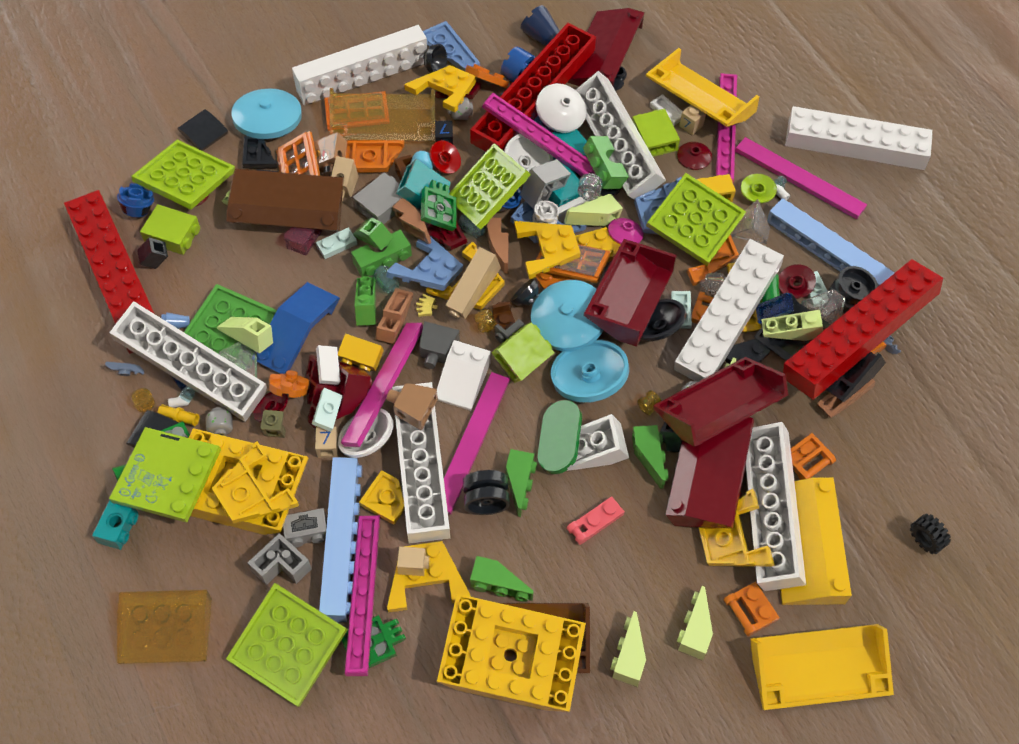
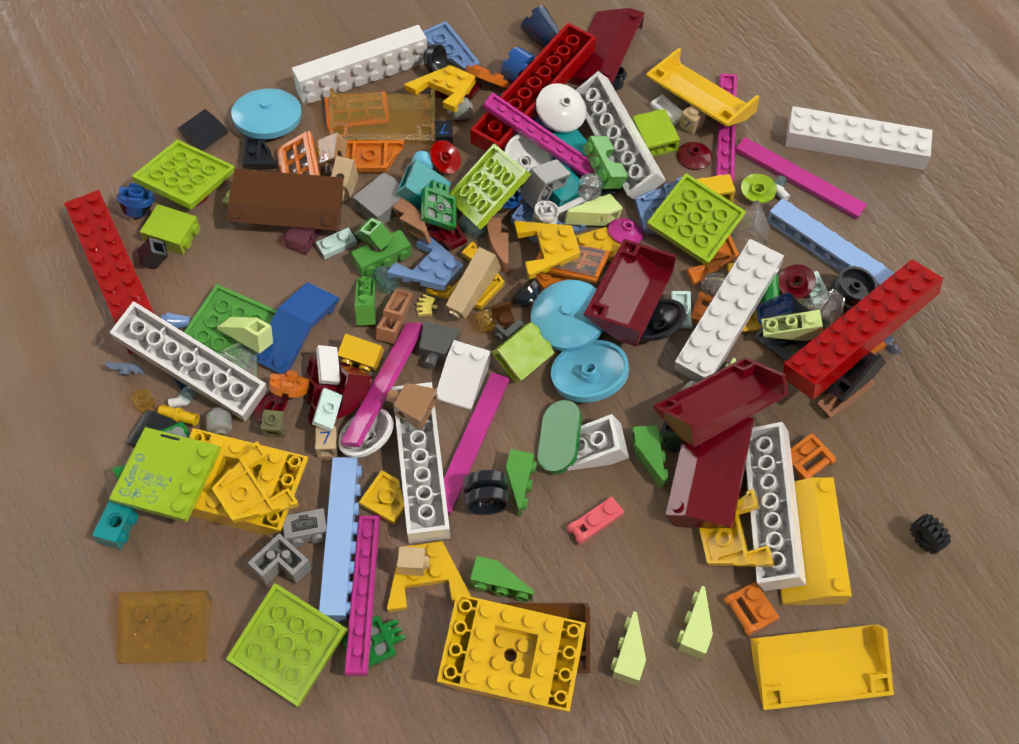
reddish brown bracket [395,155,412,182] -> none
clear yellow wheel [637,390,662,415] -> none
black wing [725,338,771,364] -> none

